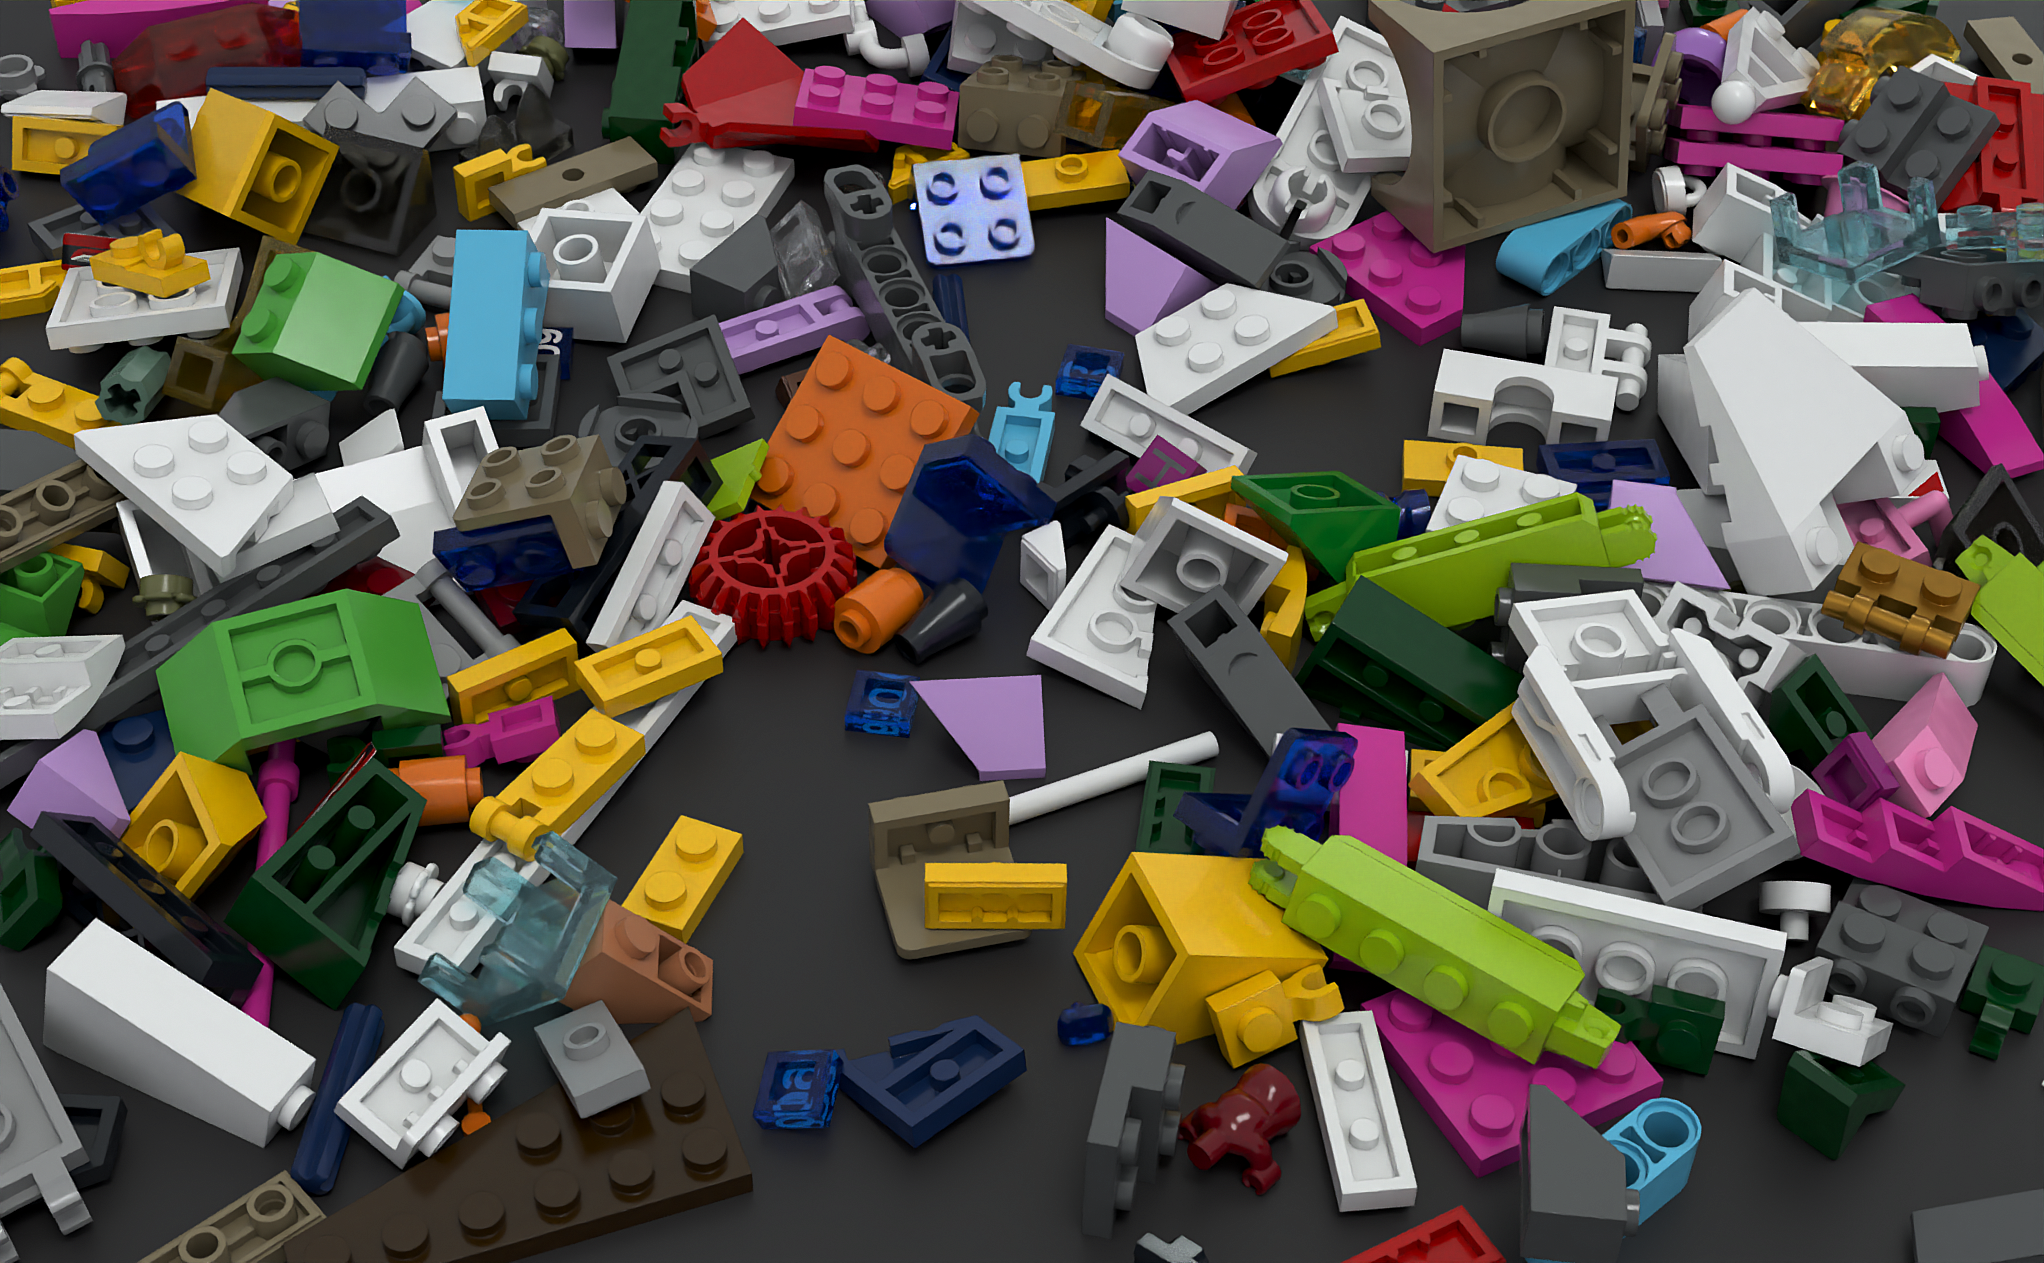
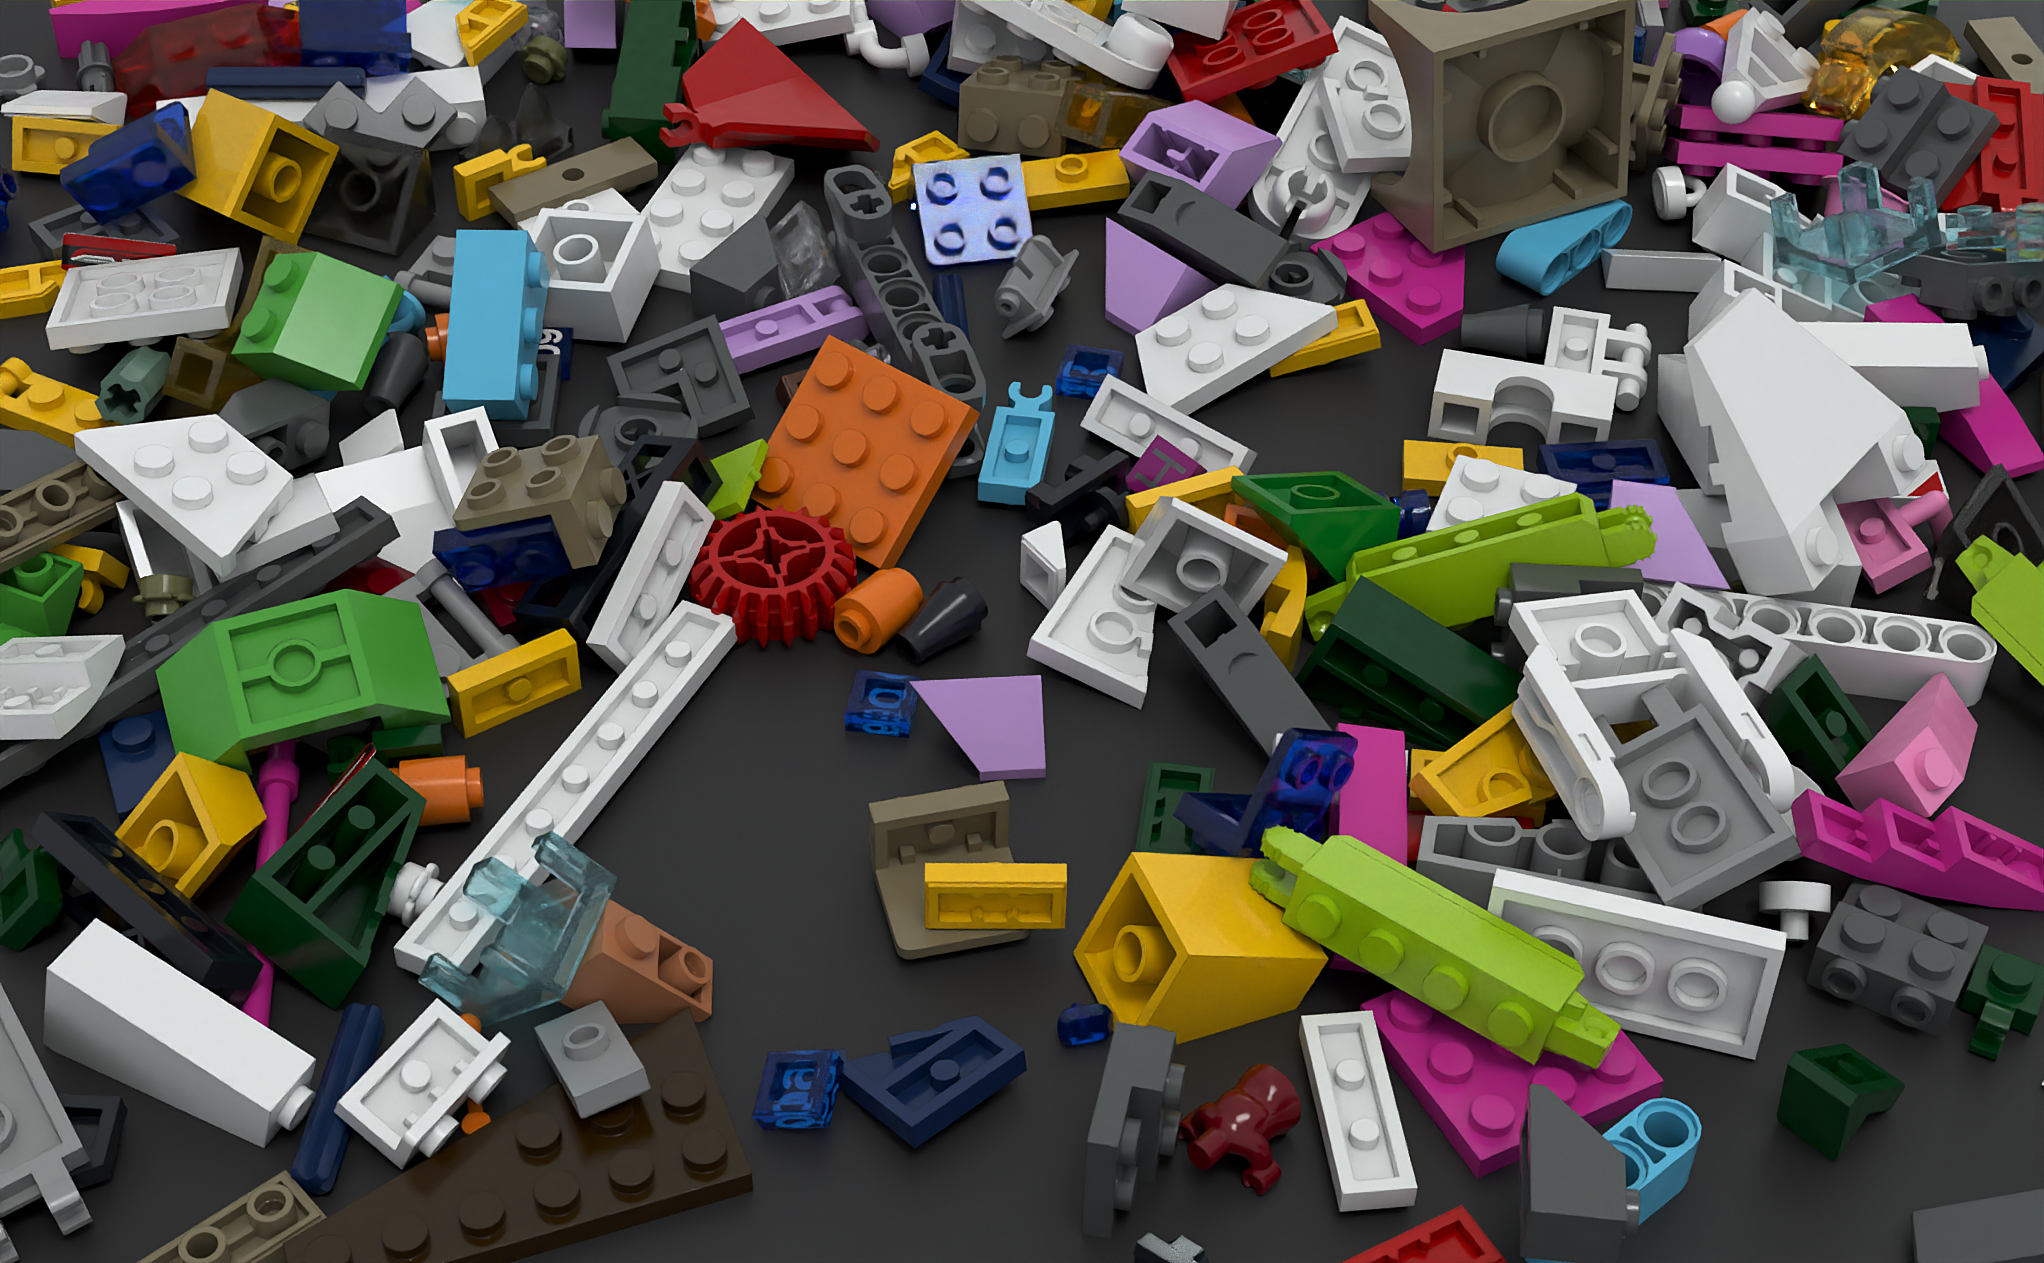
lavender slope [7,729,131,838] -> none
yellow plate [89,229,211,298] -> none
dark pink plate [443,695,561,768] -> none
yellow plate [469,708,646,862] -> none
white tile [487,51,554,114] -> none
yellow plate [574,615,723,718] -> none
yellow plate [622,815,744,944] -> none
dark pink plate [793,66,960,150] -> none
clear blue bracket [884,434,1057,595] -> none
white bar [1009,731,1219,826] -> none
yellow plate [1205,964,1344,1069] -> none
dark green plate [1593,984,1726,1075] -> none
orange arm [1611,211,1692,250] -> none
white bracket [1768,957,1893,1067] -> none
magenta tile [1811,731,1901,813] -> none
pearl gold plate [1821,541,1981,660] -> none
none -> light grey hinge [994,235,1079,340]

